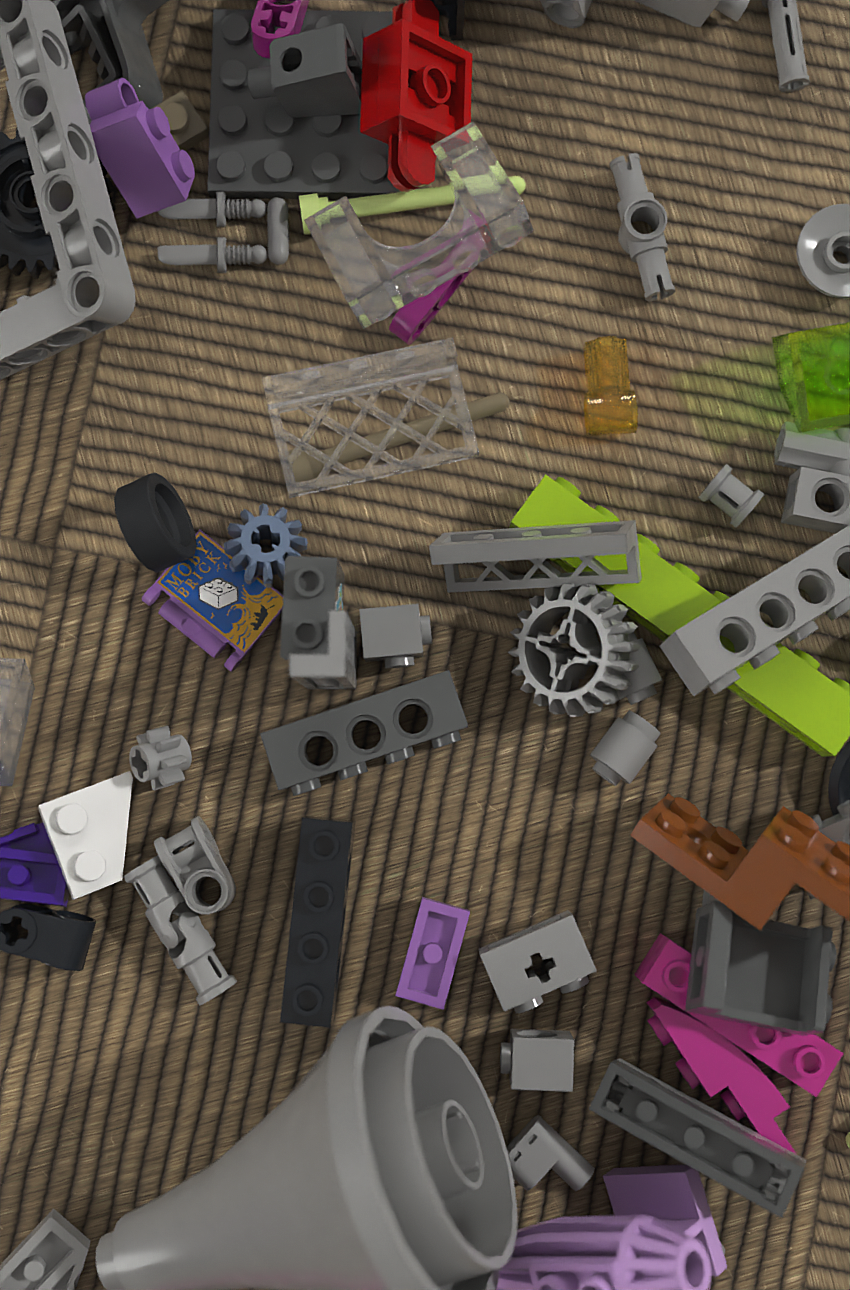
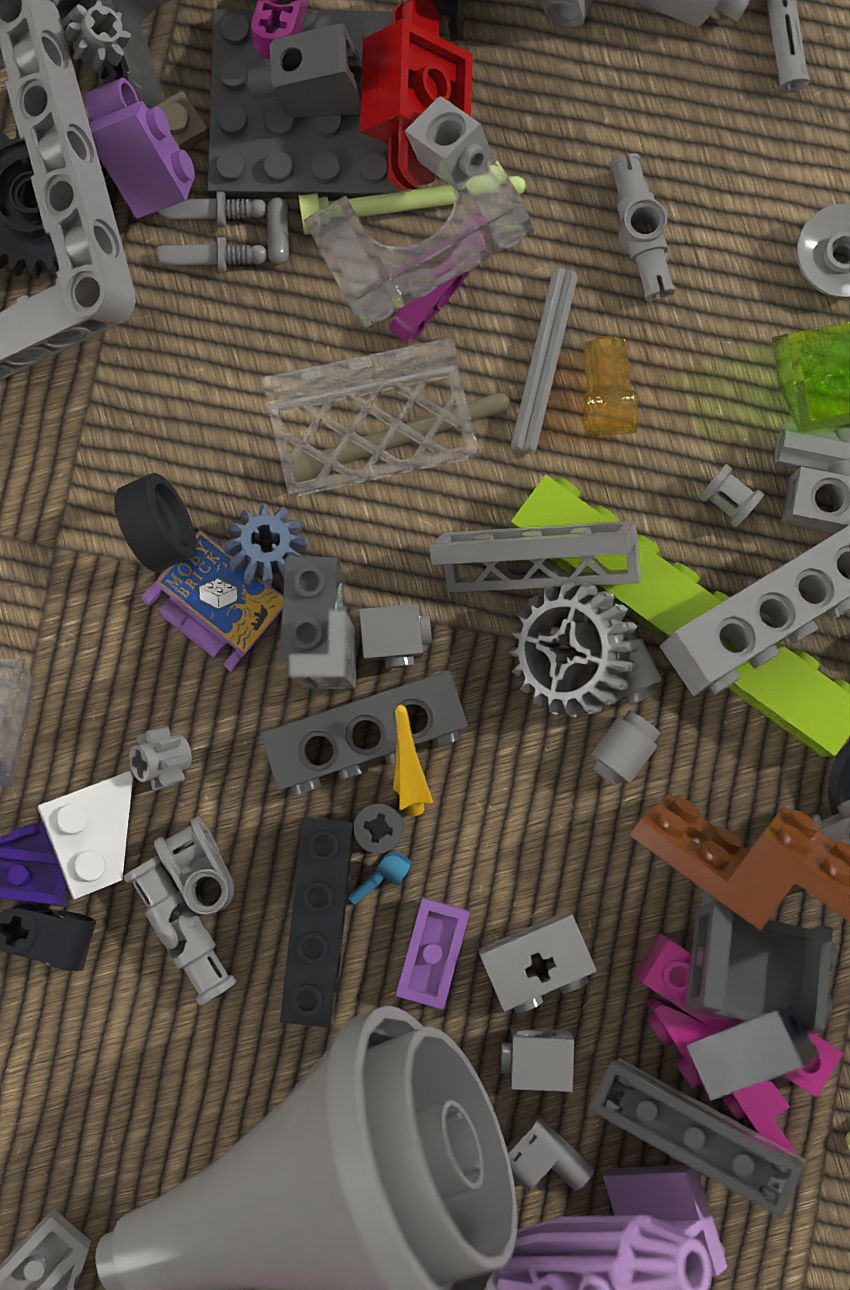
none -> light grey gear [64,0,131,71]
none -> dark azure hand [347,851,412,905]
none -> dark grey wheel [353,803,404,853]
none -> yellow piece [393,705,433,816]
none -> light grey brick [405,96,493,190]
none -> light grey axle [511,268,578,454]
none -> hinge [686,1007,819,1100]

